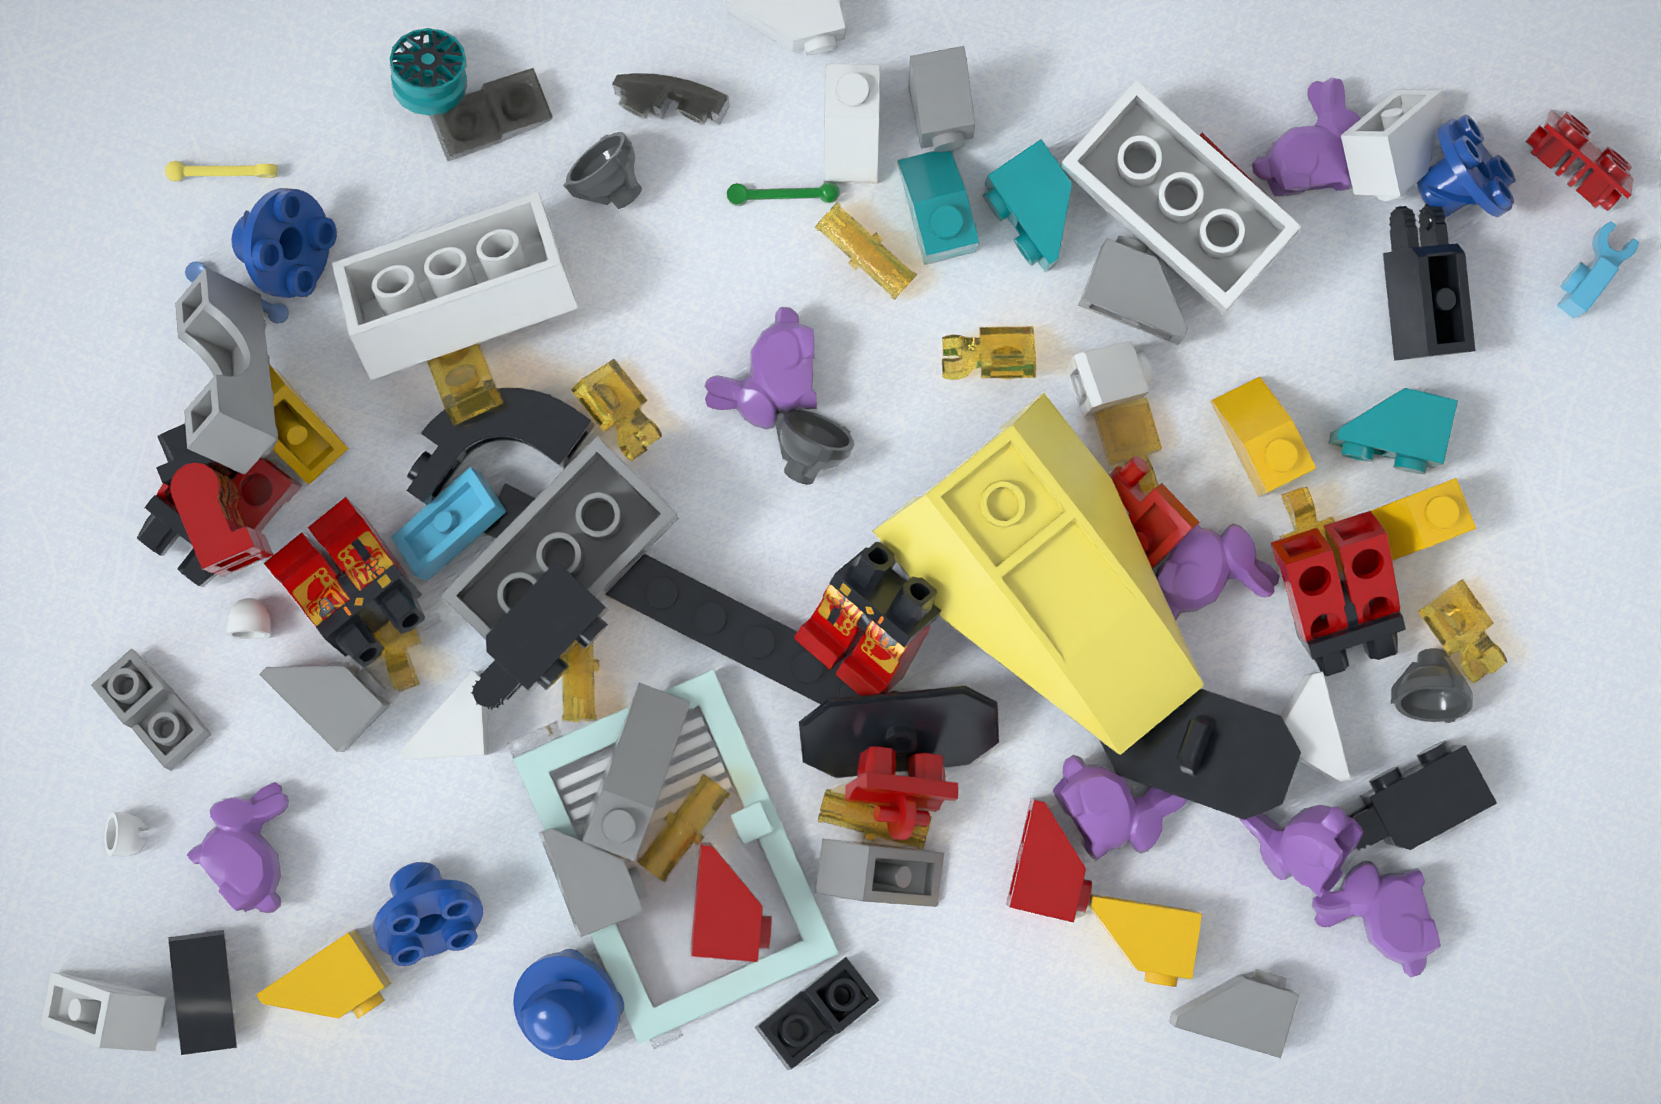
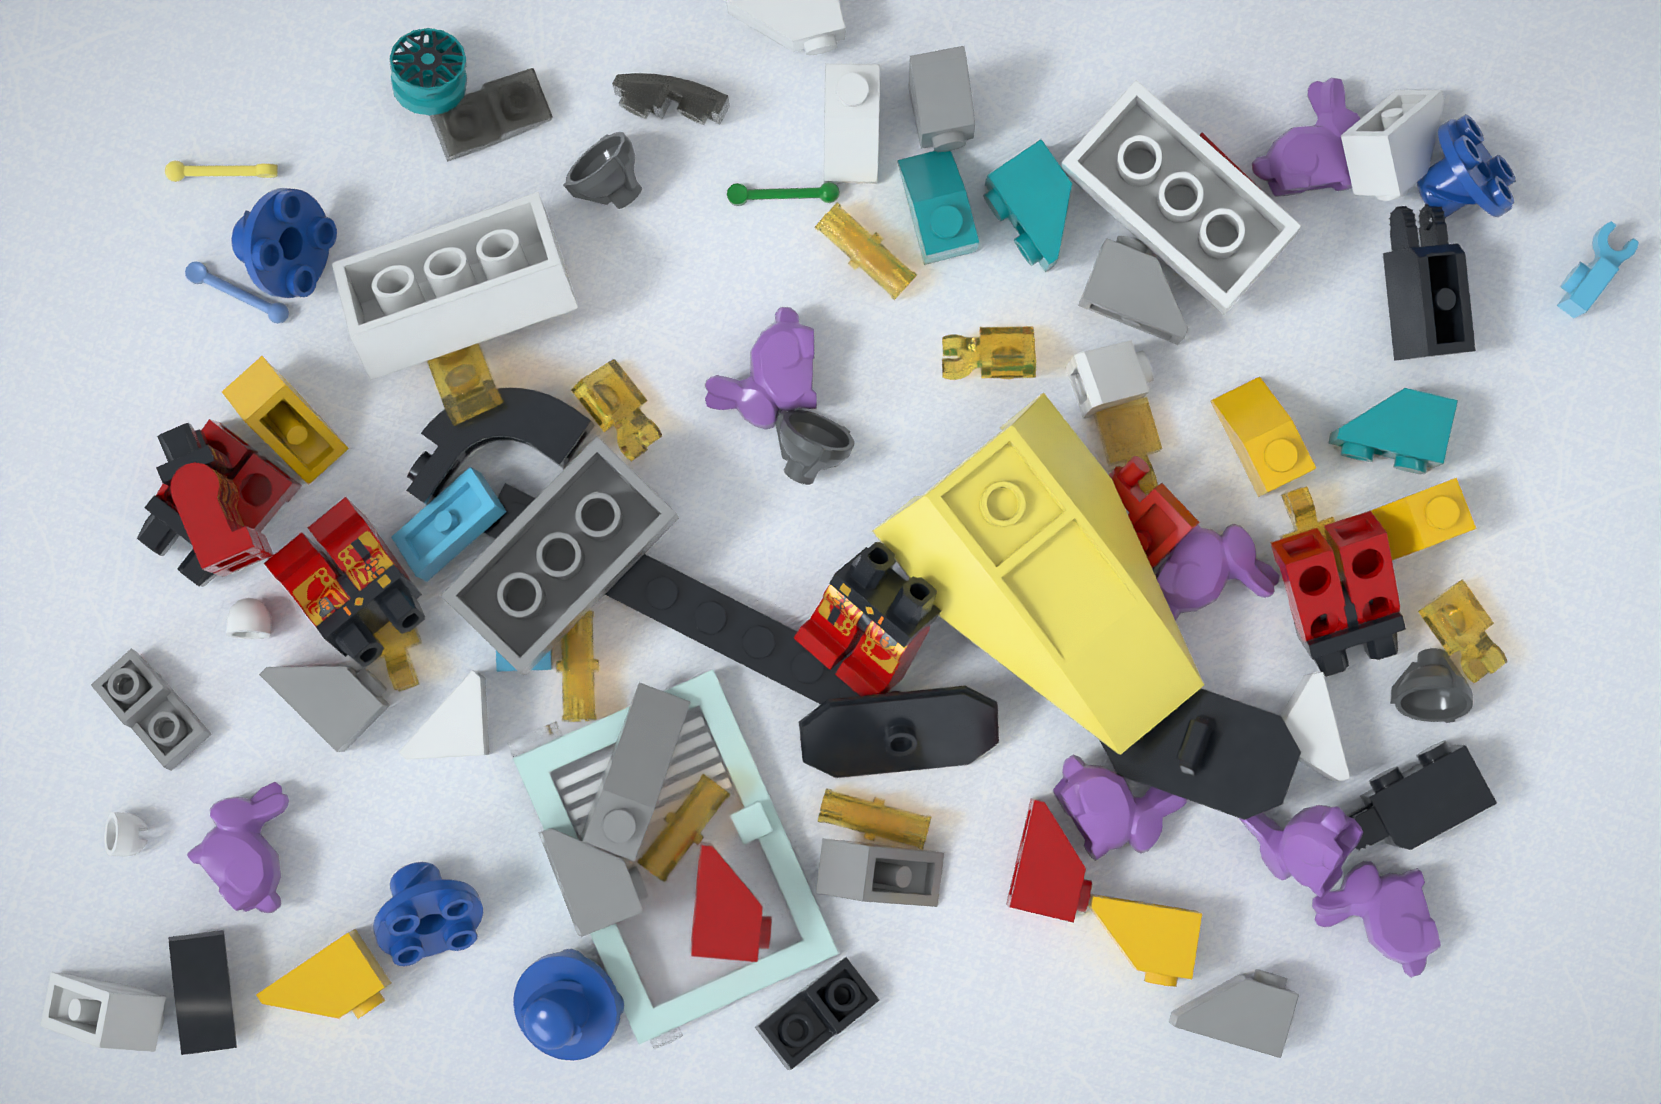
light grey arch [175,267,278,475] -> none
black hinge [471,561,609,710] -> none
red hips [845,746,958,840] -> none
red hinge [1525,110,1634,211] -> none

